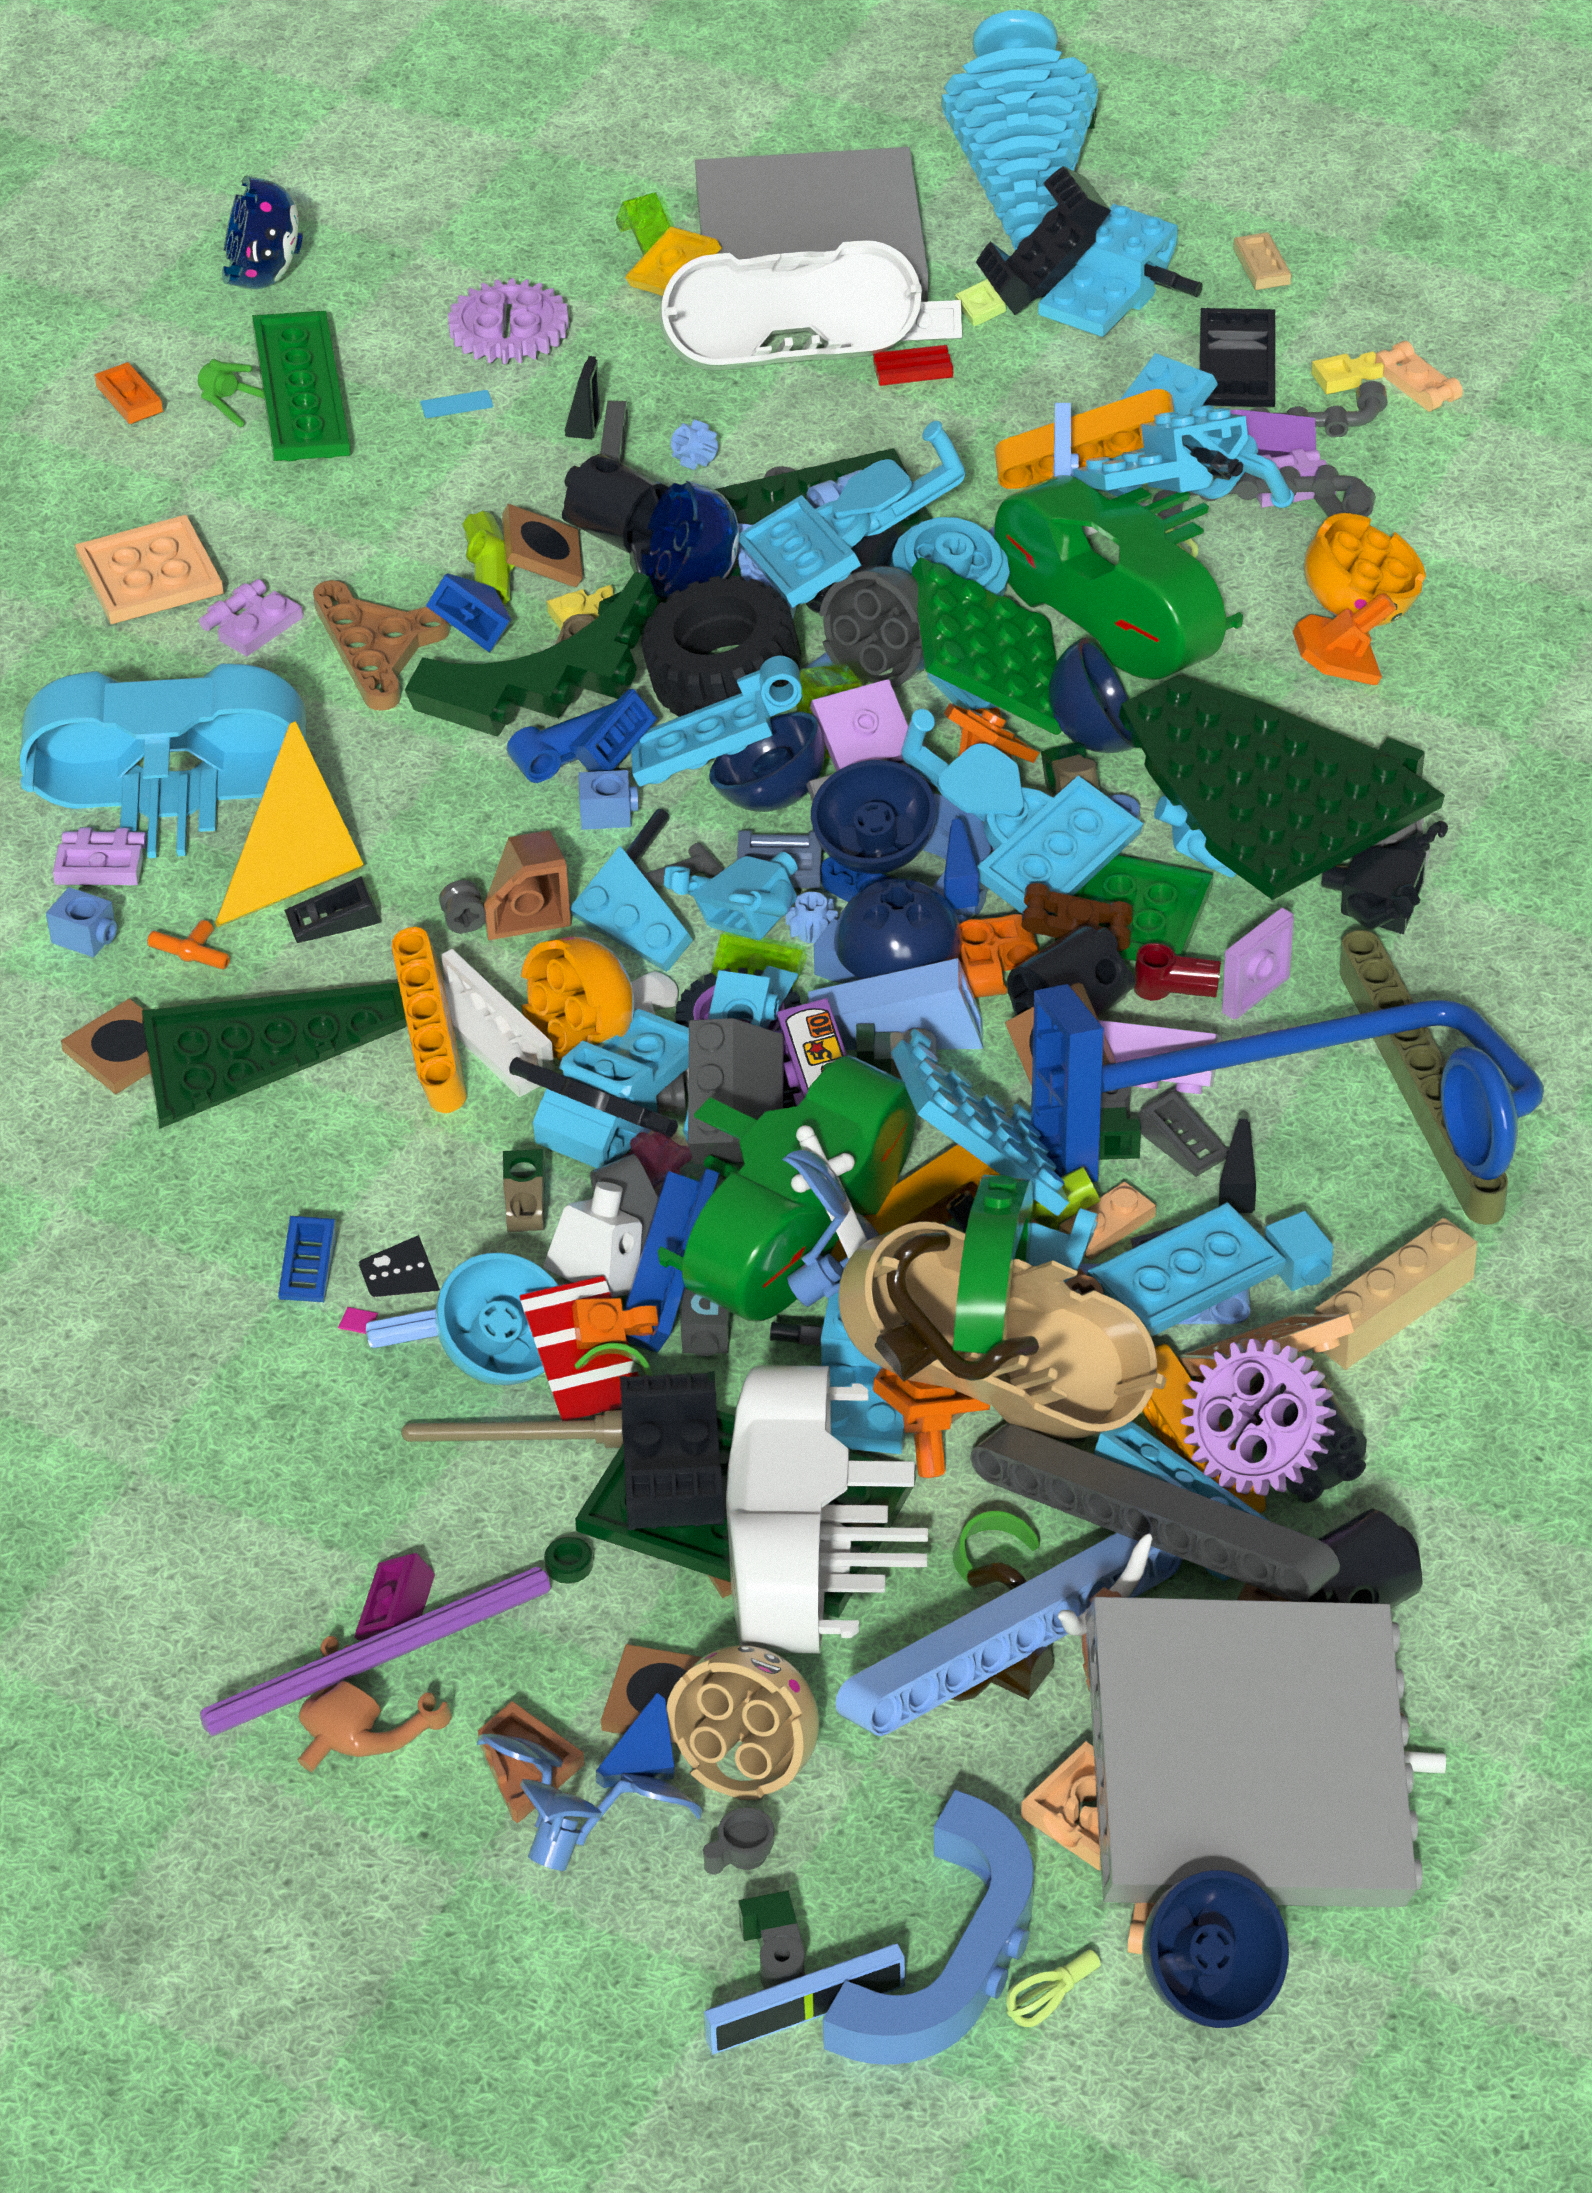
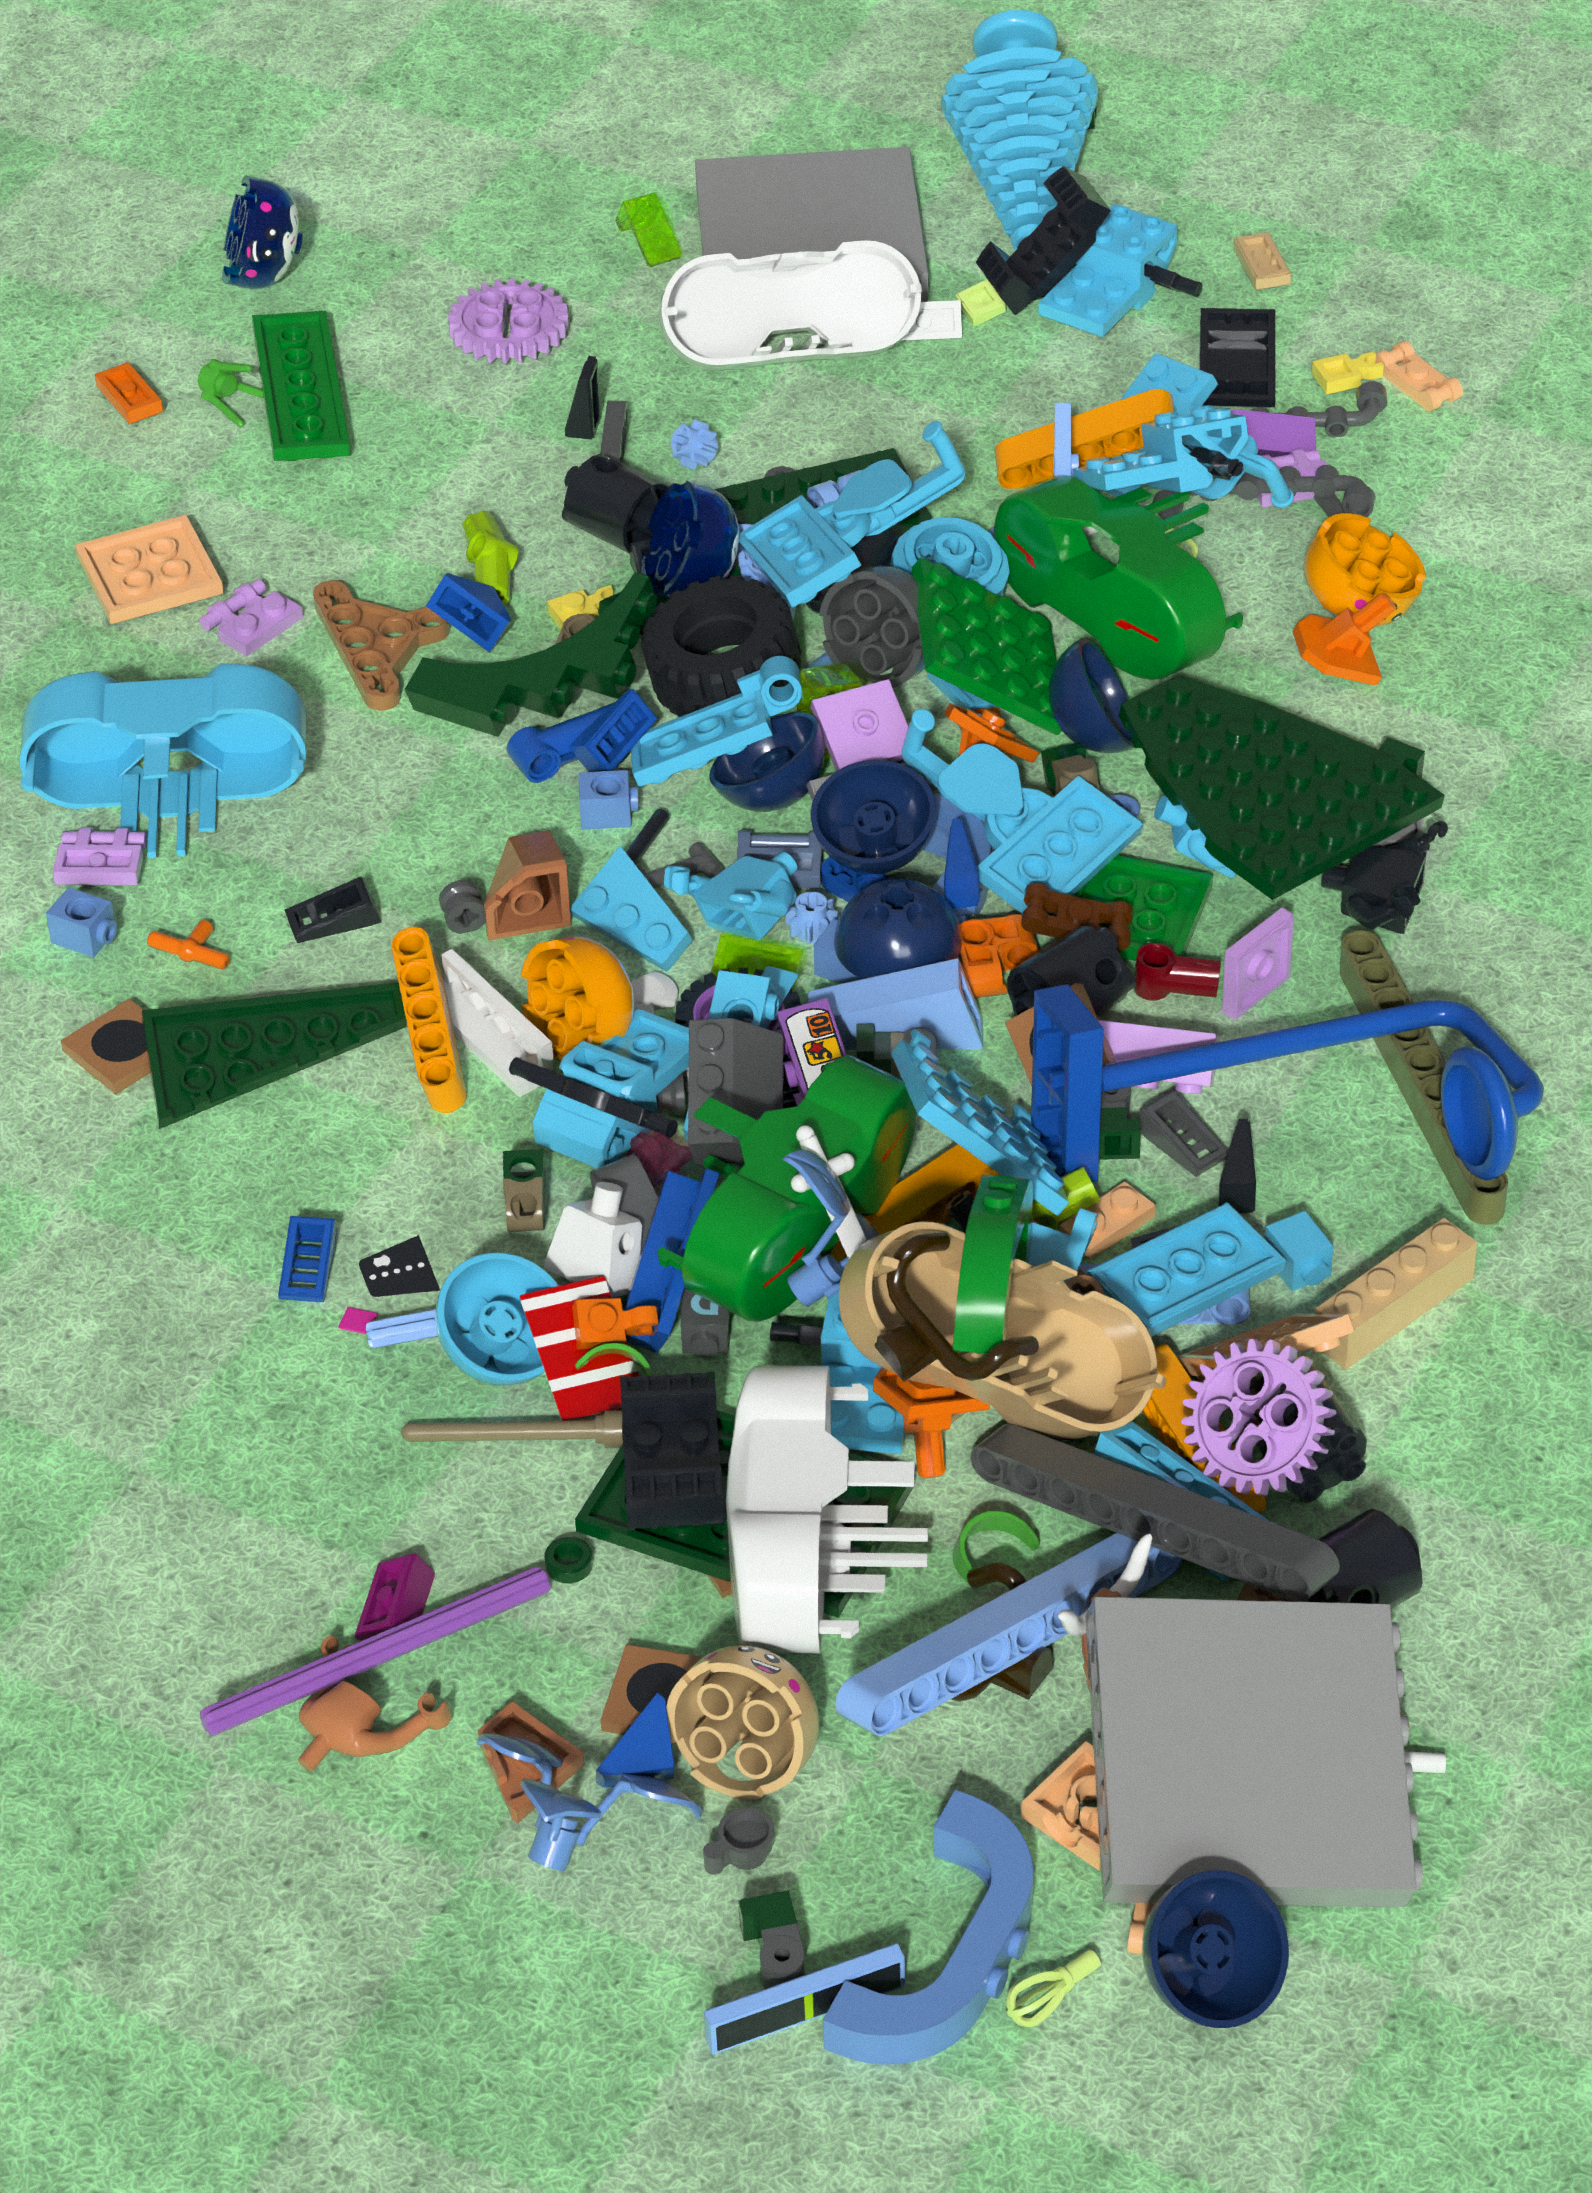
yellow tile [215,721,364,928] -> none
medium azure sticker [420,390,493,418] -> none
medium nougat tile [502,504,583,587] -> none
yellow tile [625,226,722,296] -> none
red tile [873,345,953,386] -> none

